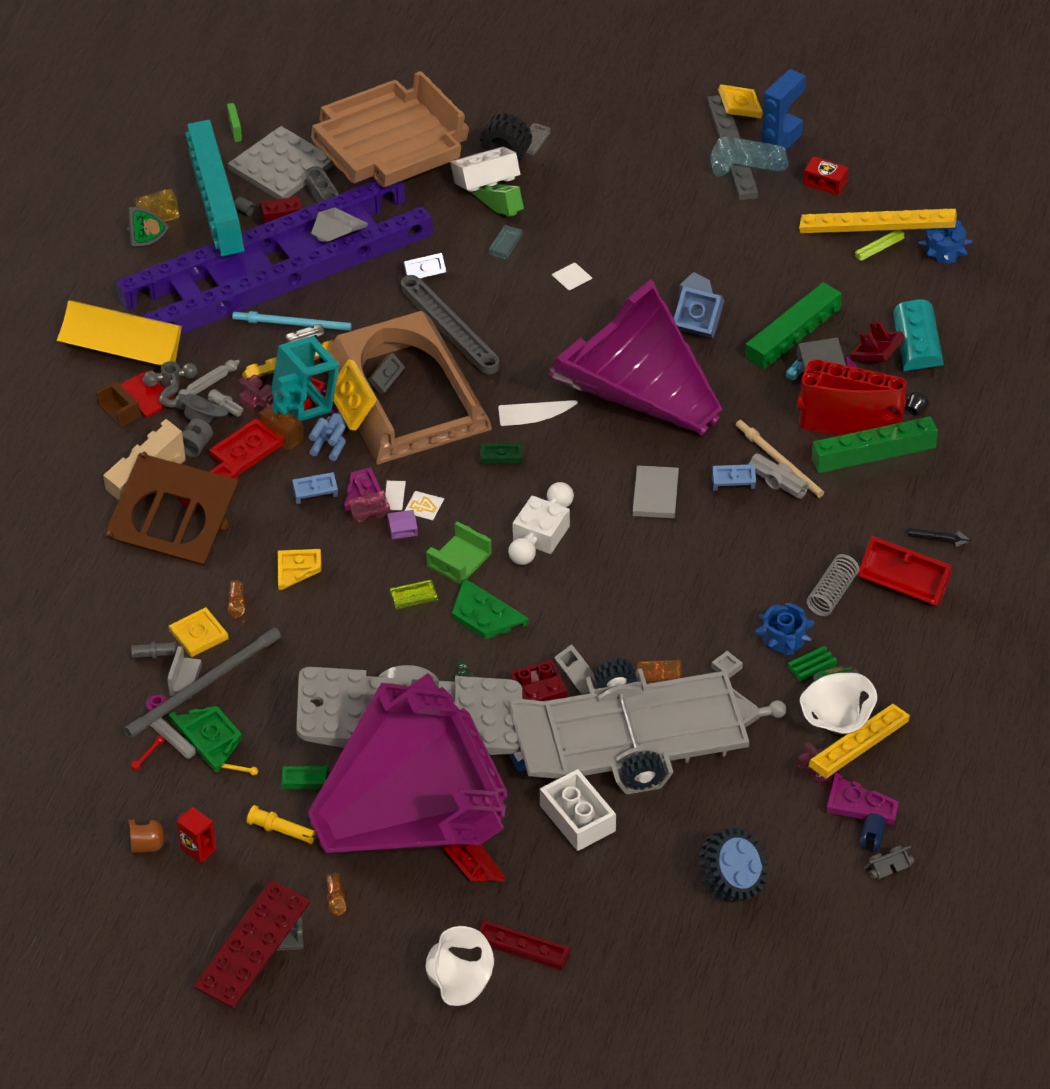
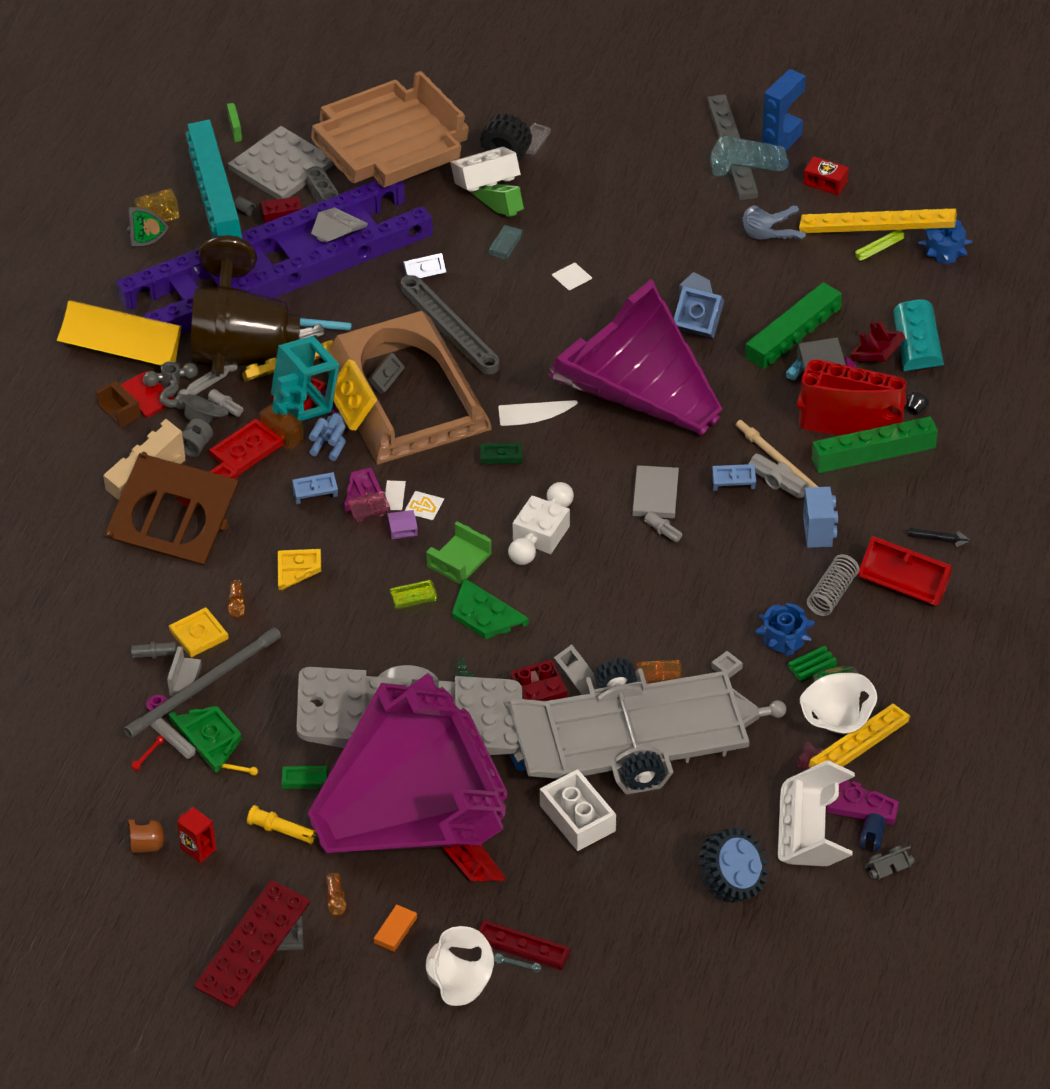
clear pink hips [238,374,274,410] -> none
yellow tile [718,85,763,119] -> none
none -> dark brown piece [191,235,300,377]
none -> orange tile [374,904,417,952]
none -> clear light blue hinge [494,953,541,973]
none -> light grey axle [644,511,682,542]
none -> sand blue hair [742,205,806,240]
none -> white windscreen [778,760,855,866]
none -> medium blue brick [803,487,838,548]

